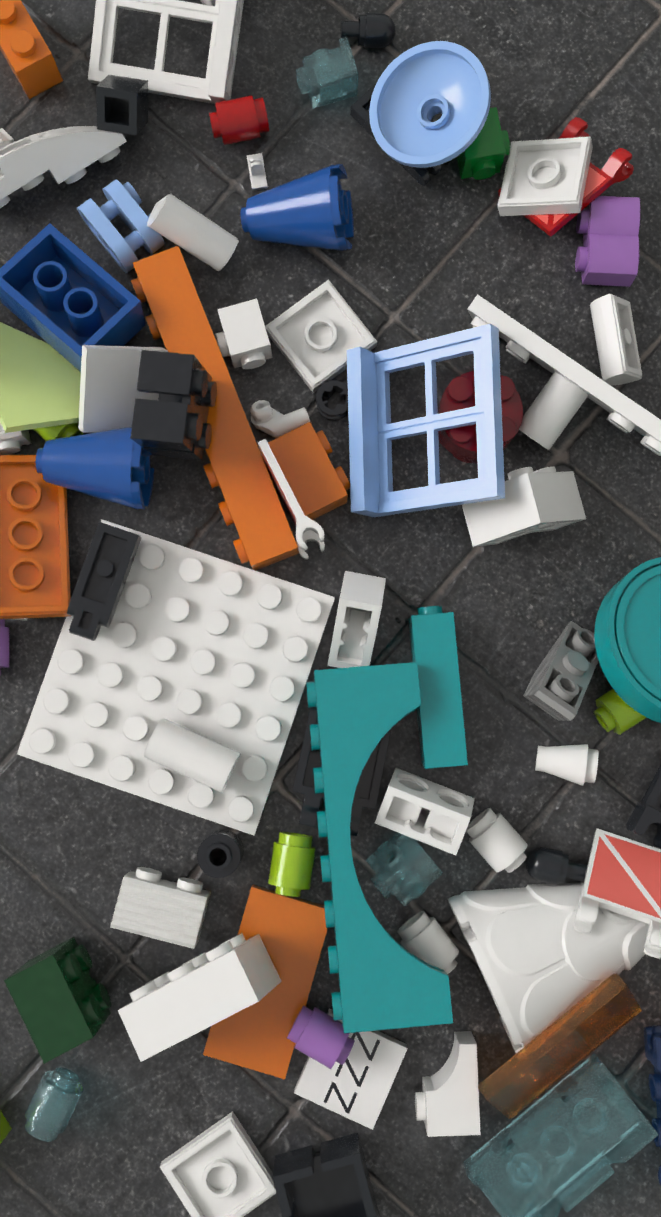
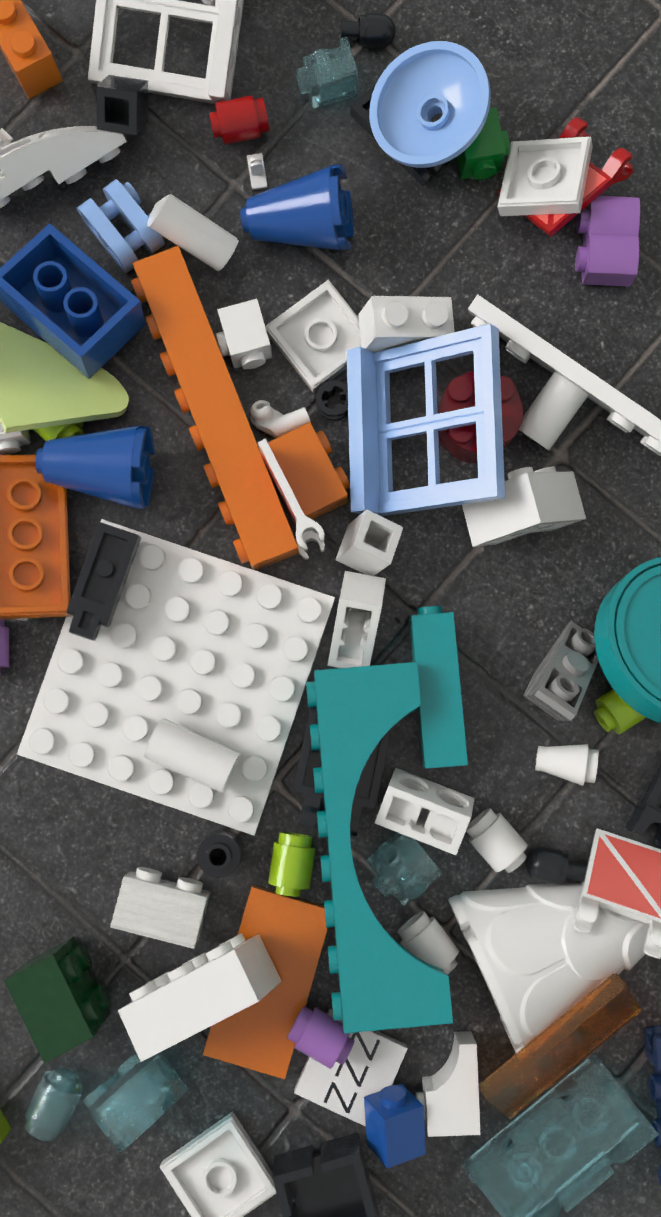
white tile [78,345,168,433] -> none
black piece [130,350,217,460] -> none
white brick [590,294,642,386] -> none
none -> clear light blue brick [83,1052,189,1154]
none -> white brick [335,509,403,576]
none -> white brick [358,296,455,353]
none -> blue brick [364,1084,426,1169]

